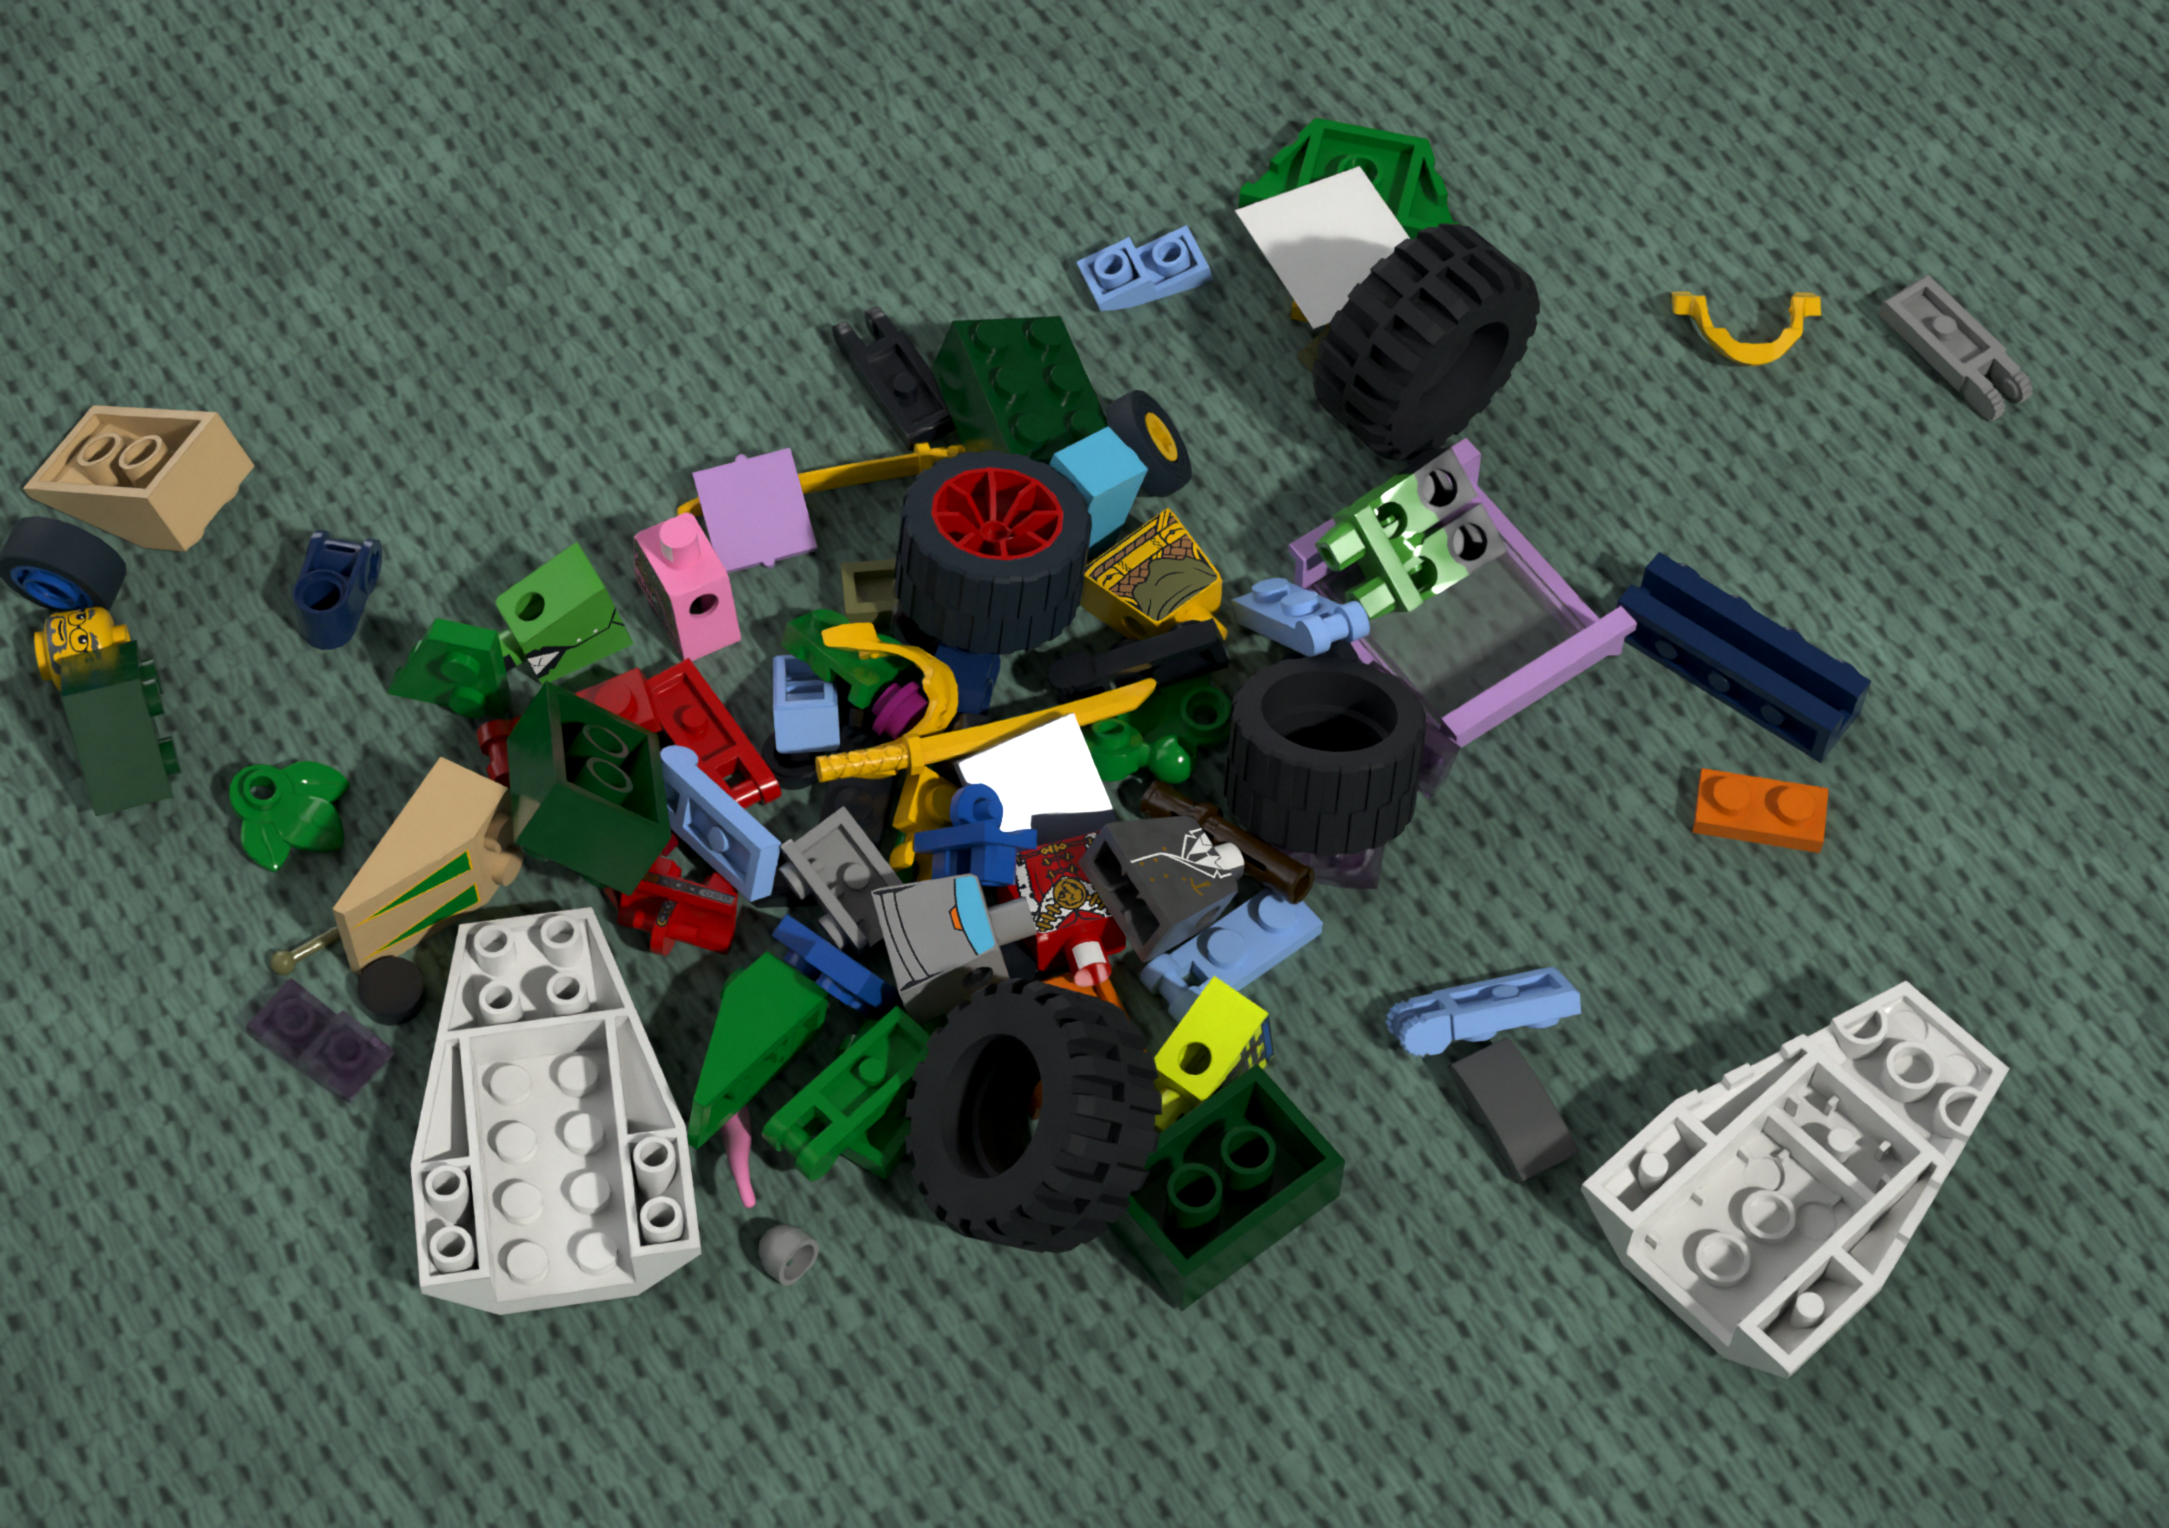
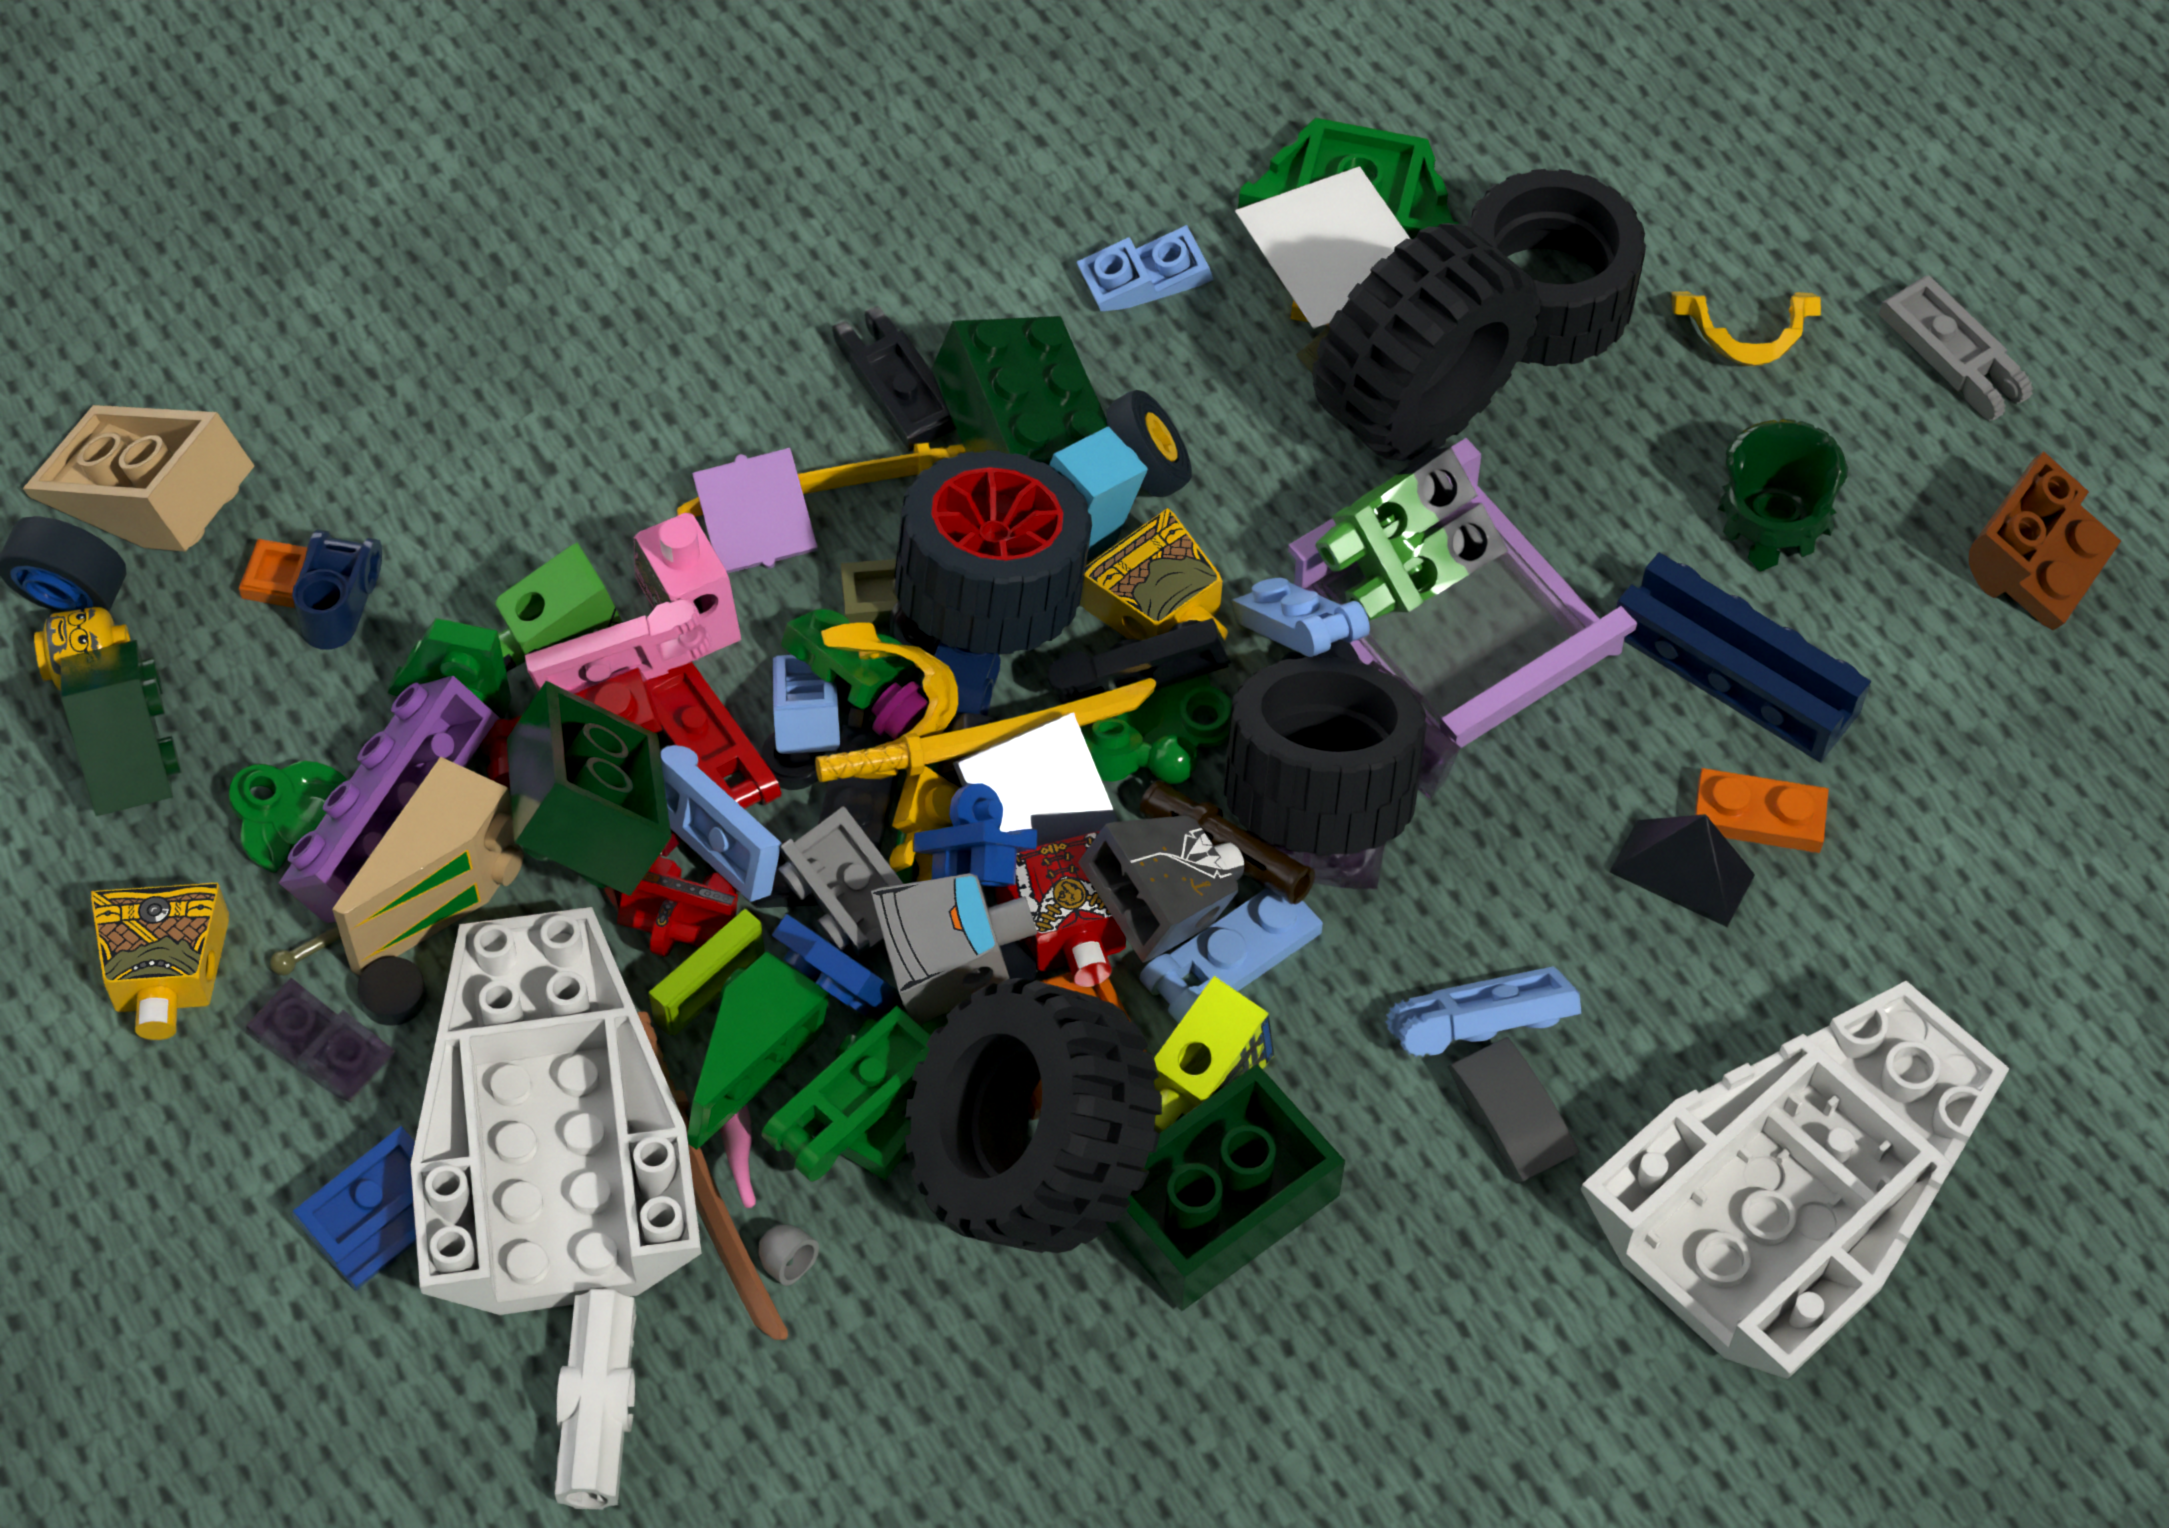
none -> torso [91,883,229,1040]
none -> orange tile [239,539,307,608]
none -> medium lavender brick [279,676,498,923]
none -> blue plate [292,1126,416,1291]
none -> bright pink hinge [525,598,712,694]
none -> white piece [555,1289,637,1510]
none -> nougat sword [637,1012,788,1340]
none -> lime tile [649,909,765,1036]
none -> black tyre [1468,168,1646,366]
none -> black slope [1610,814,1755,928]
none -> dark green hair [1717,419,1849,572]
none -> dark orange brick [1968,451,2121,630]

